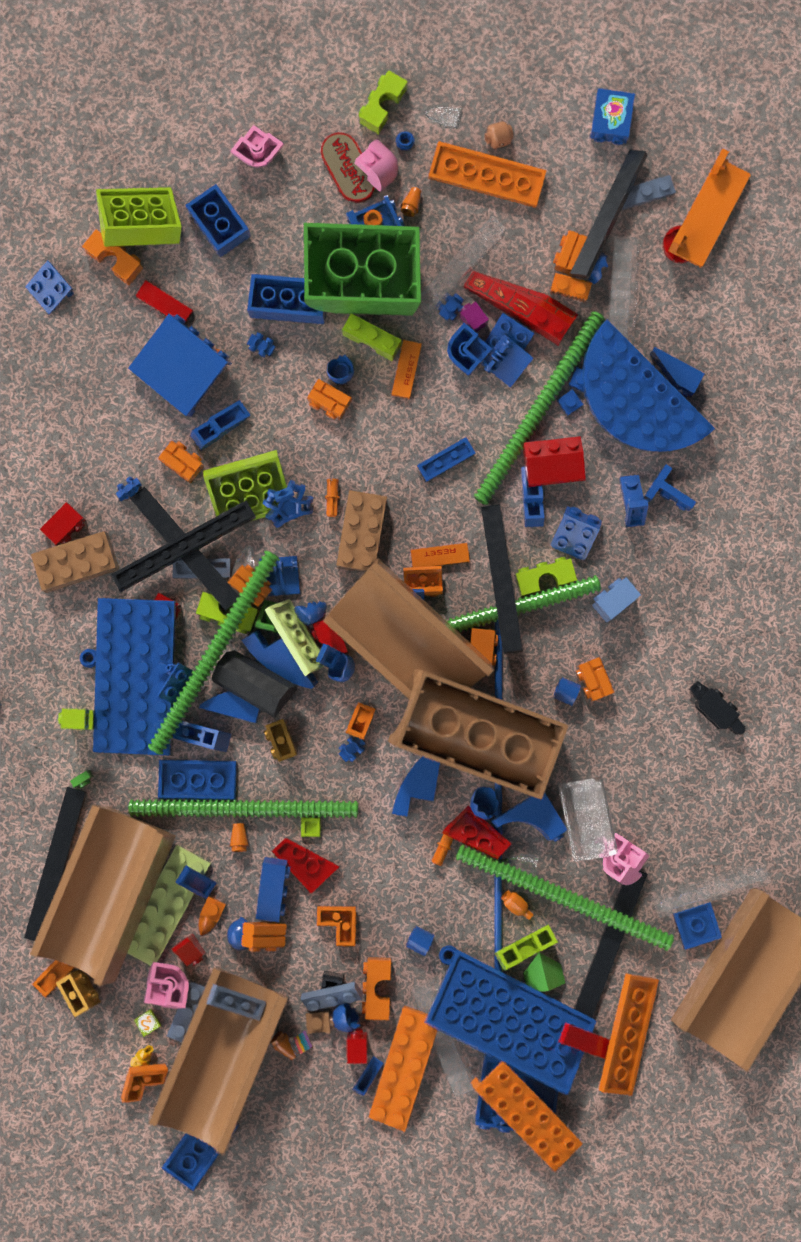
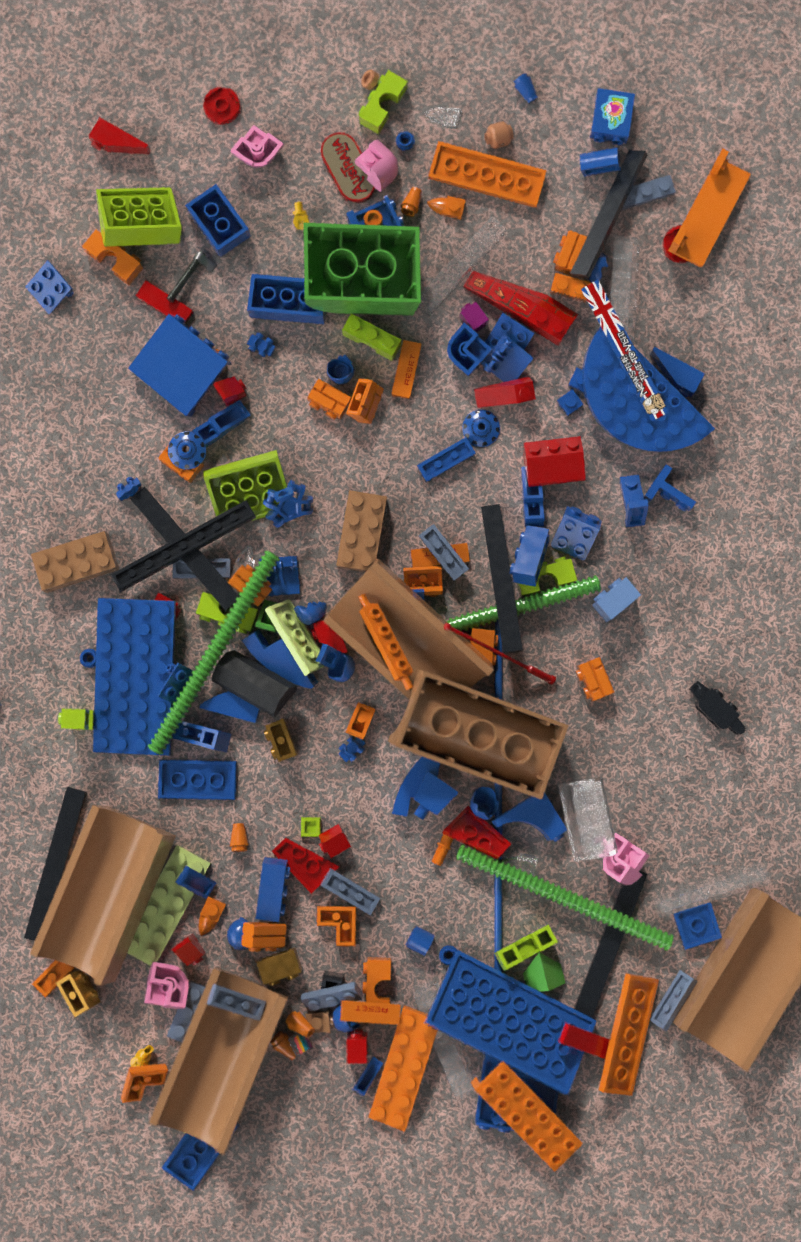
red piece [40,502,86,546] -> none
bright green plate [70,770,94,788] -> none
bright green piece [128,799,358,818] -> none
tile [134,1008,161,1037] -> none
orange axle [325,478,340,517] -> none
blue piece [438,293,464,321] -> none
bright green piece [474,311,606,505] -> none
orange plant [501,890,533,920] -> none
blue piece [553,677,581,706] -> none
none -> red slope [88,117,151,155]
none -> pearl dark grey piece [167,251,217,303]
none -> blue dish [168,431,206,470]
none -> red tile [203,87,240,125]
none -> red slope [213,376,247,407]
none -> pearl gold brick [256,947,302,986]
none -> orange cone [286,1011,315,1038]
none -> yellow piece [292,201,309,230]
none -> red brick [319,824,351,858]
none -> sand blue plate [320,868,380,915]
none -> orange tile [340,1000,401,1025]
none -> orange brick [346,379,384,424]
none -> orange plate [358,594,414,691]
none -> nougat tile [361,69,379,90]
none -> blue torso [414,770,458,820]
none -> sand blue plate [418,524,469,581]
none -> orange plate [427,196,466,220]
none -> red piece [443,623,556,685]
none -> blue dish [462,410,500,447]
none -> red slope [474,377,536,408]
none -> blue brick [510,525,550,587]
none -> blue cone [513,73,538,104]
none -> blue brick [580,147,621,176]
none -> sticker [581,280,669,421]
none -> sand blue plate [650,970,698,1032]

